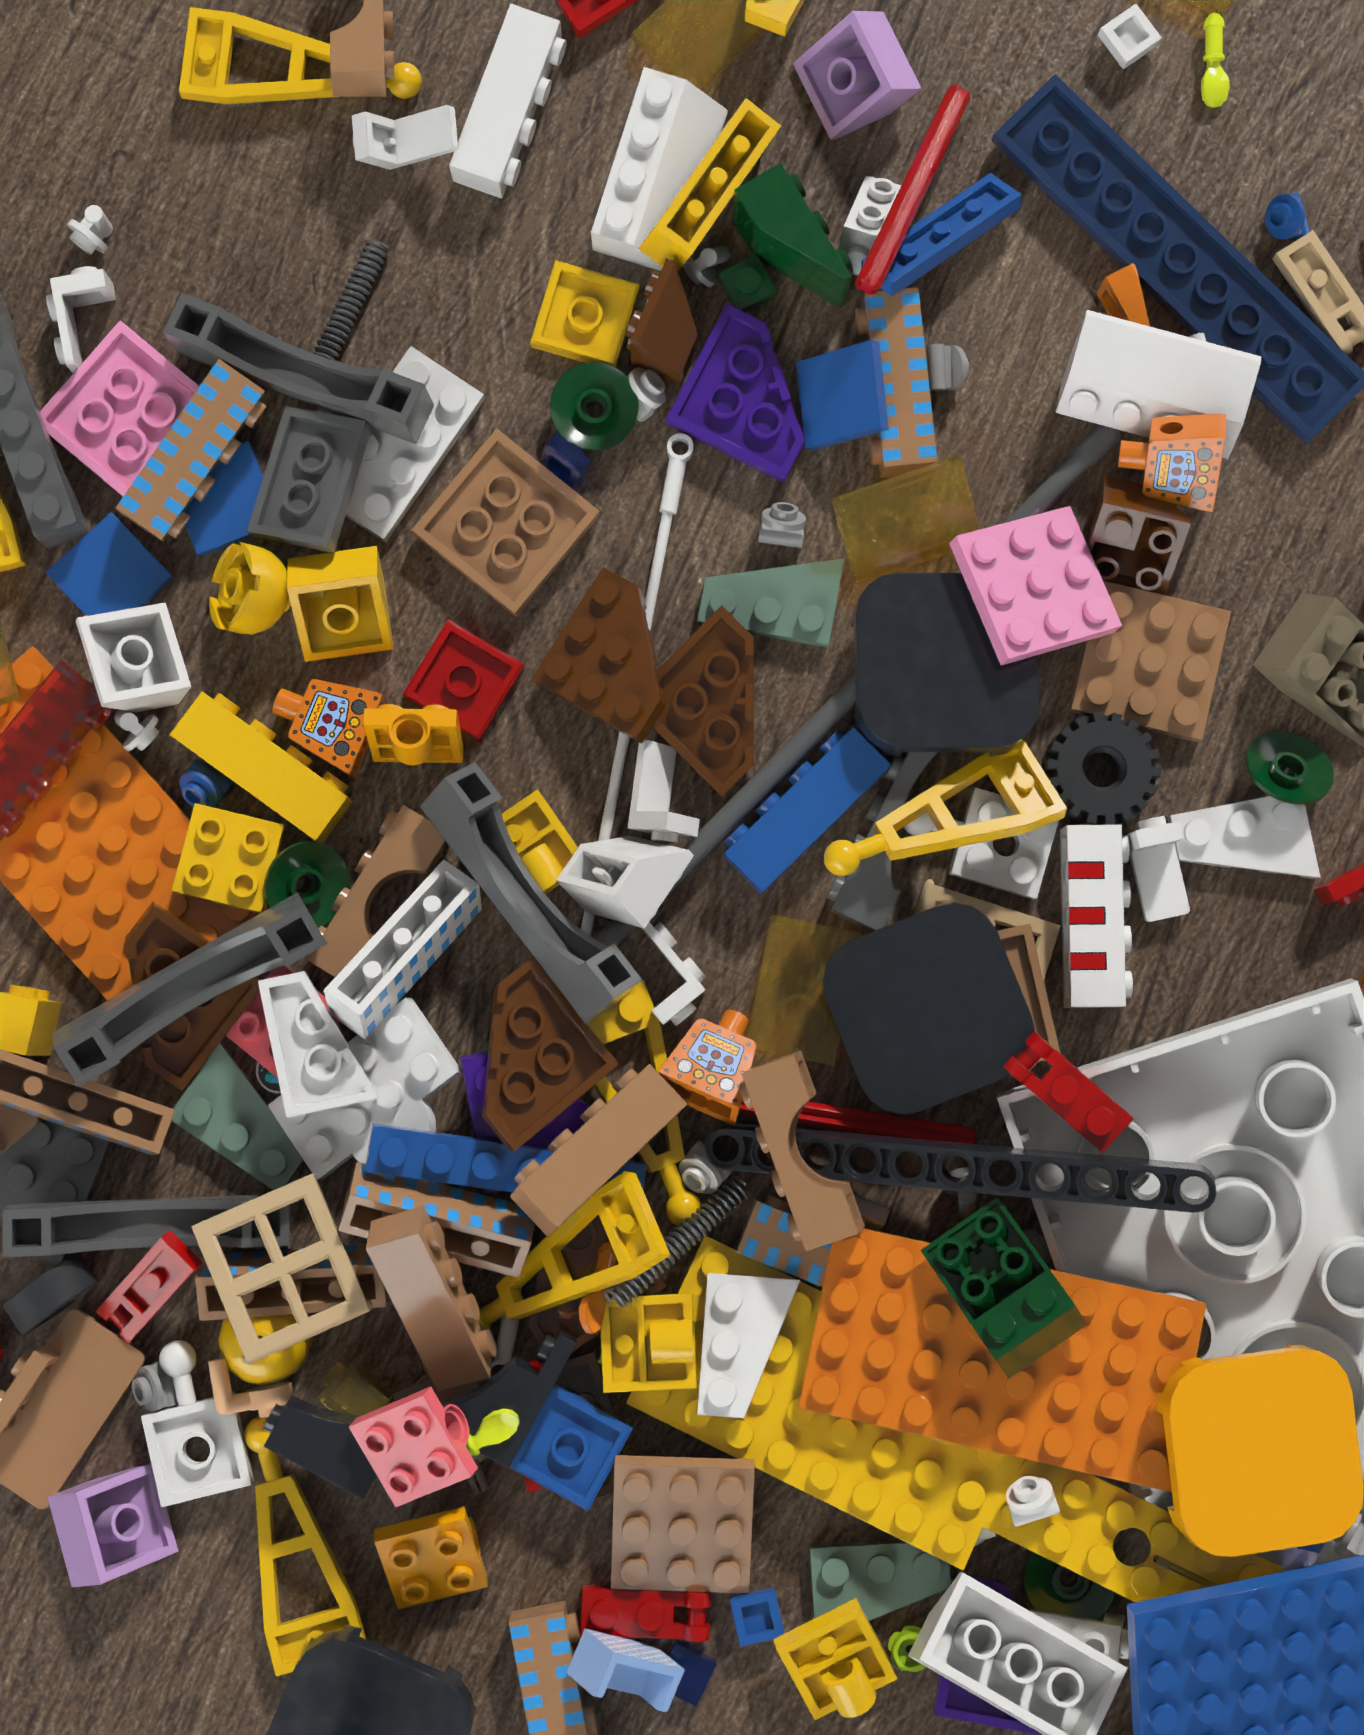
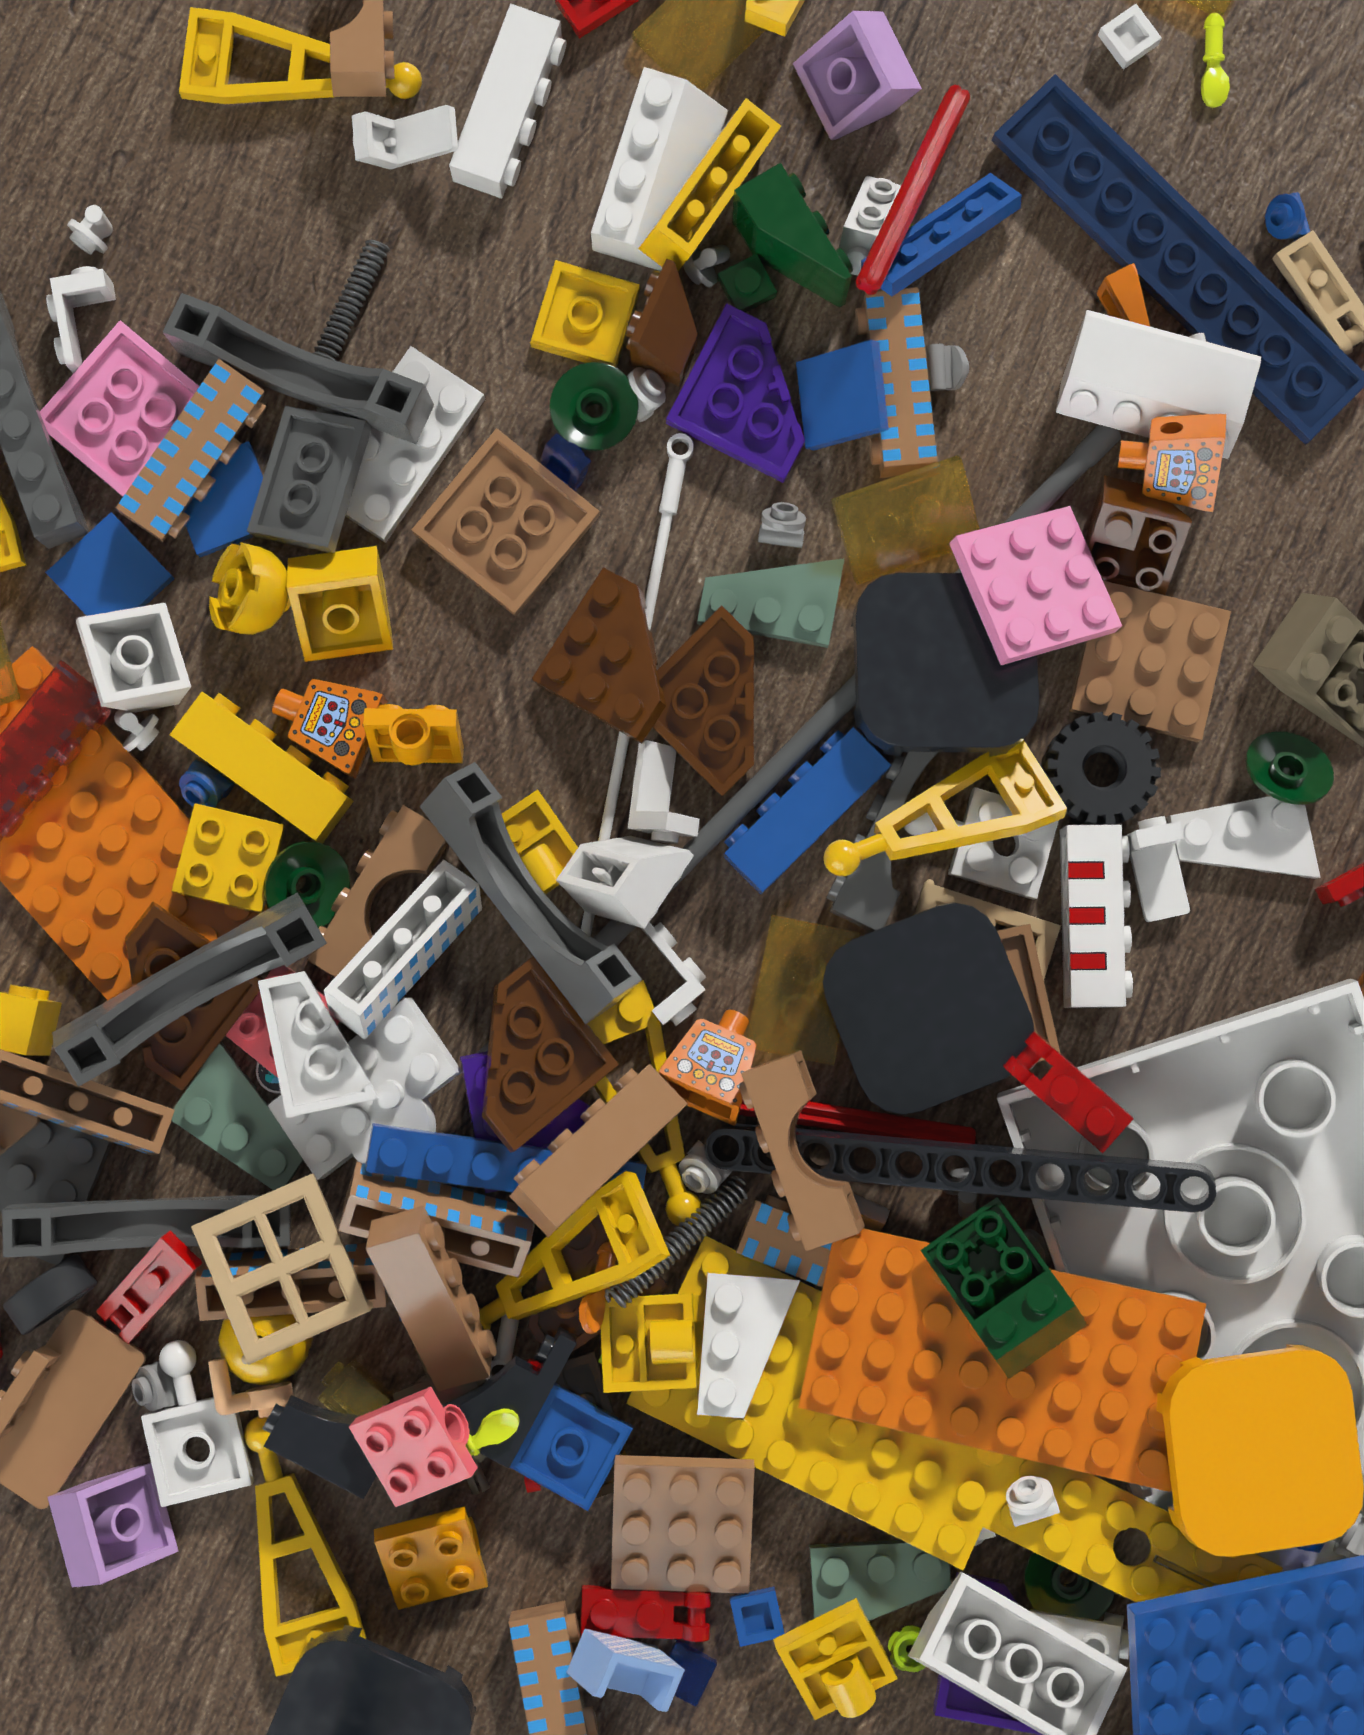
red tile [402,620,525,743] -> none

